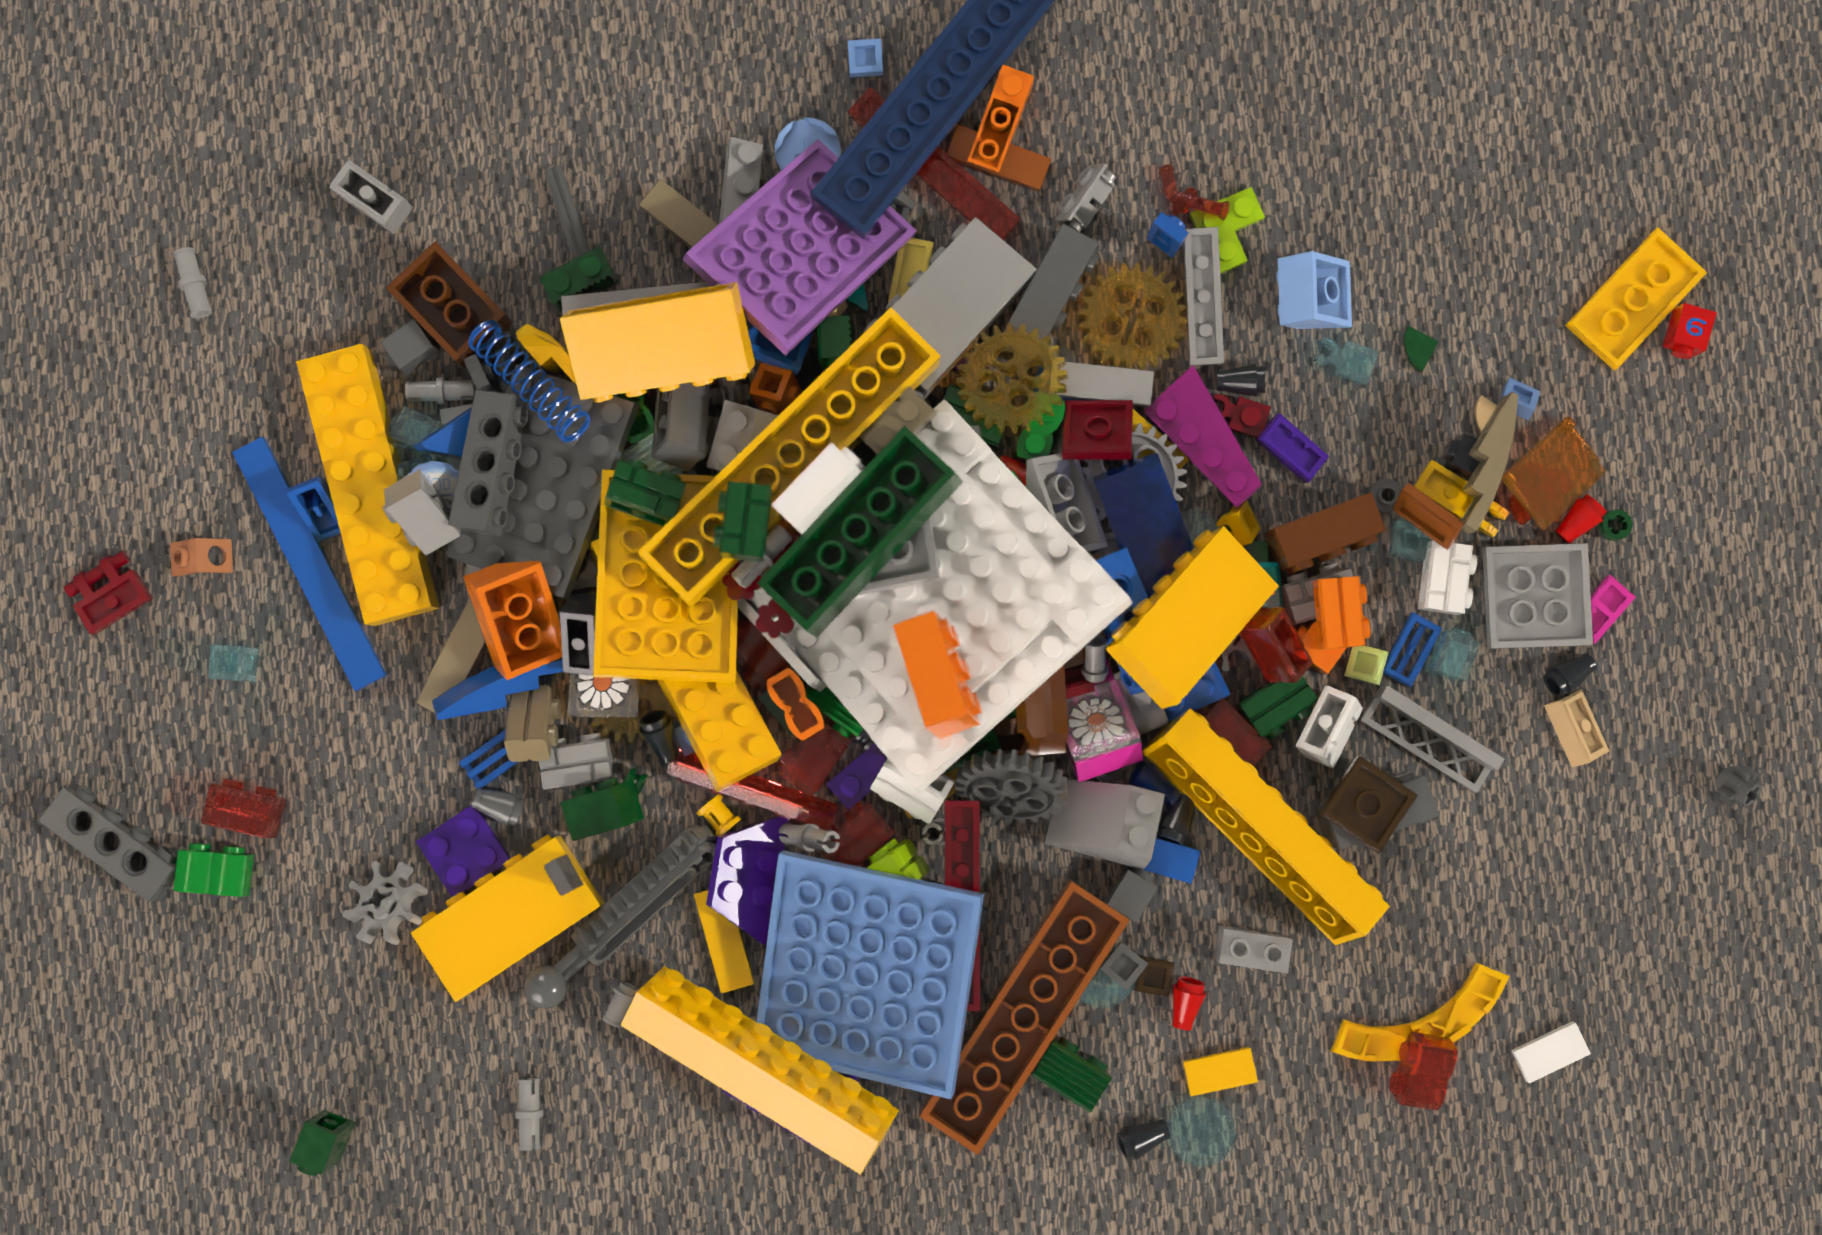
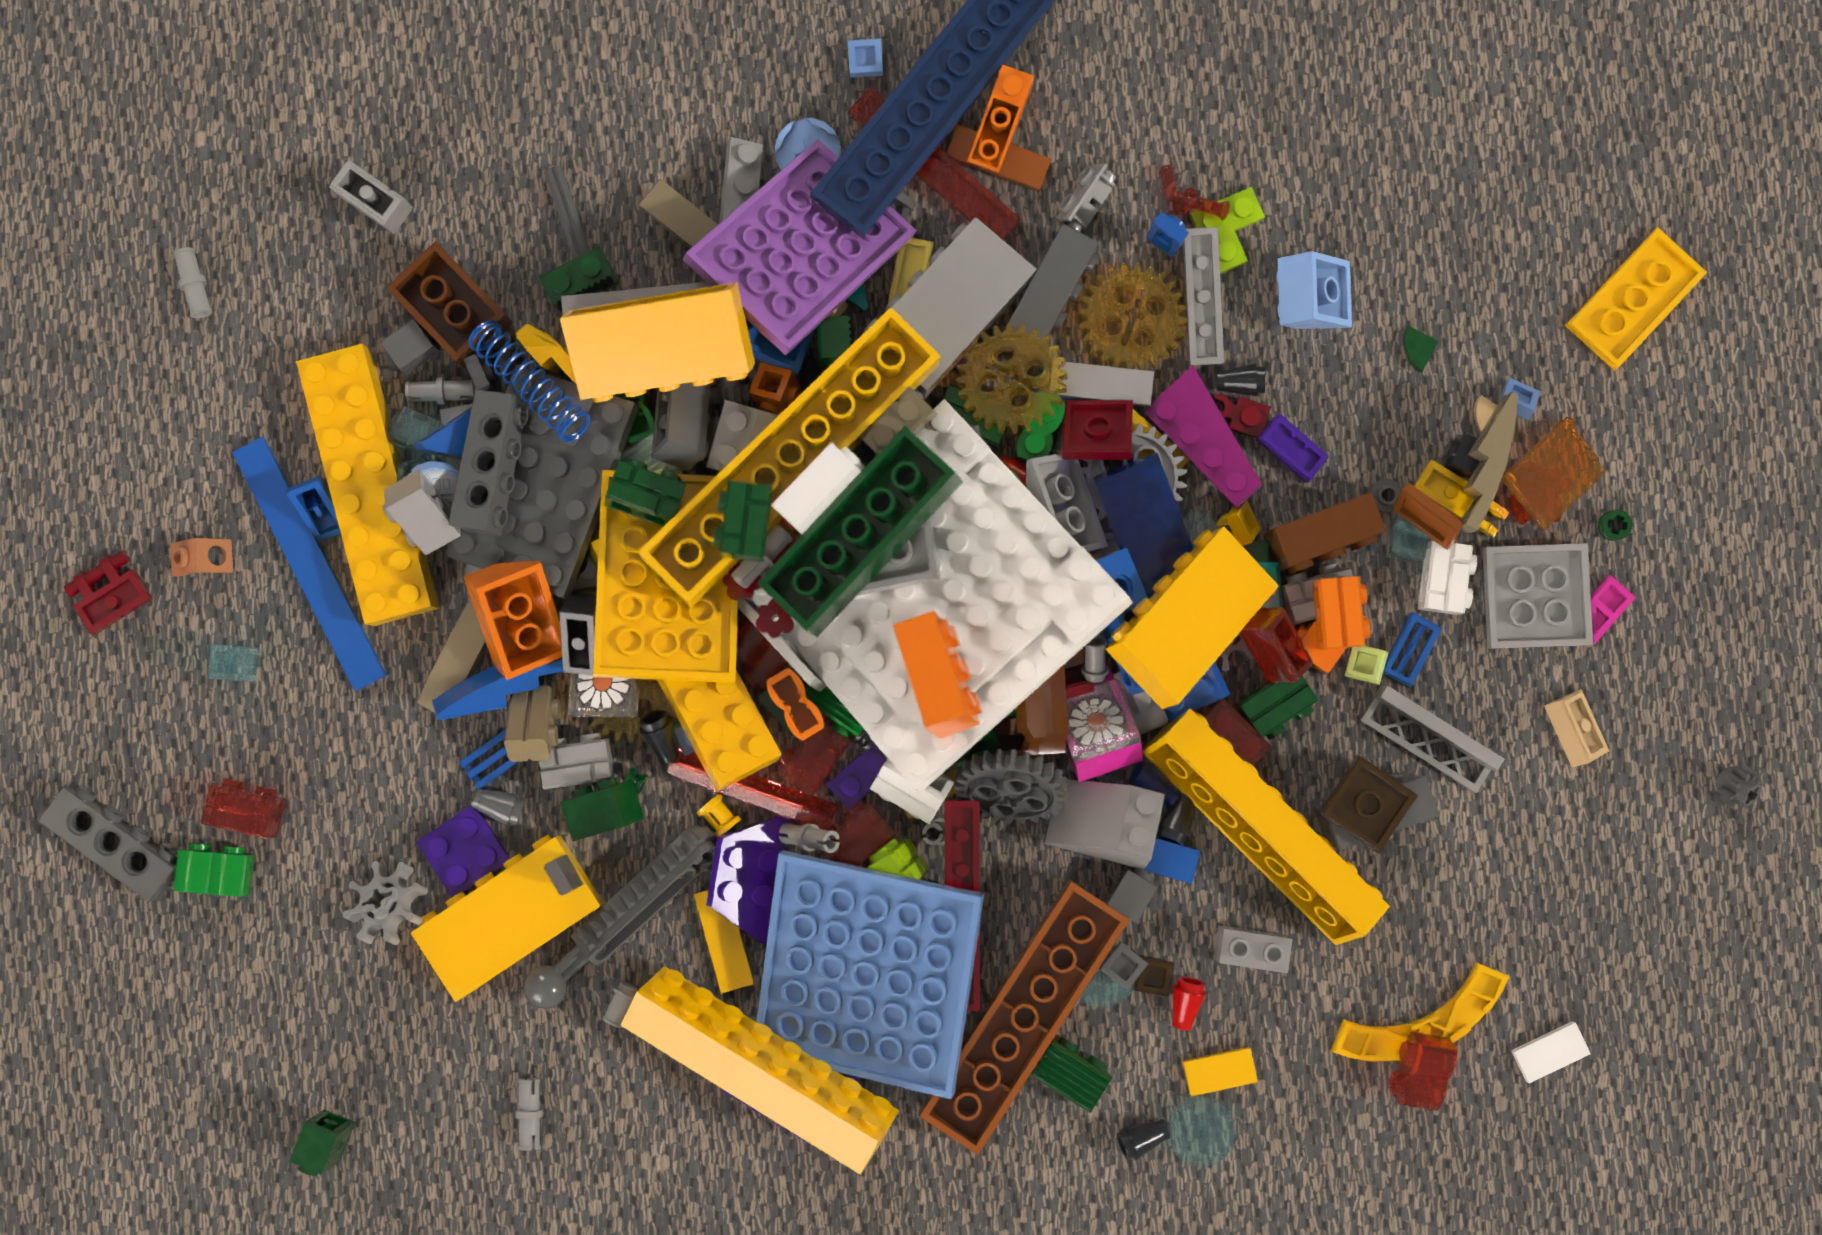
white brick [1296,685,1363,769] -> none
clear light blue plate [1313,338,1379,386] -> none
clear light blue brick [1426,627,1480,682] -> none
black cone [1543,653,1597,697] -> none
red cone [1555,494,1607,544] -> none
red brick [1662,303,1717,359] -> none

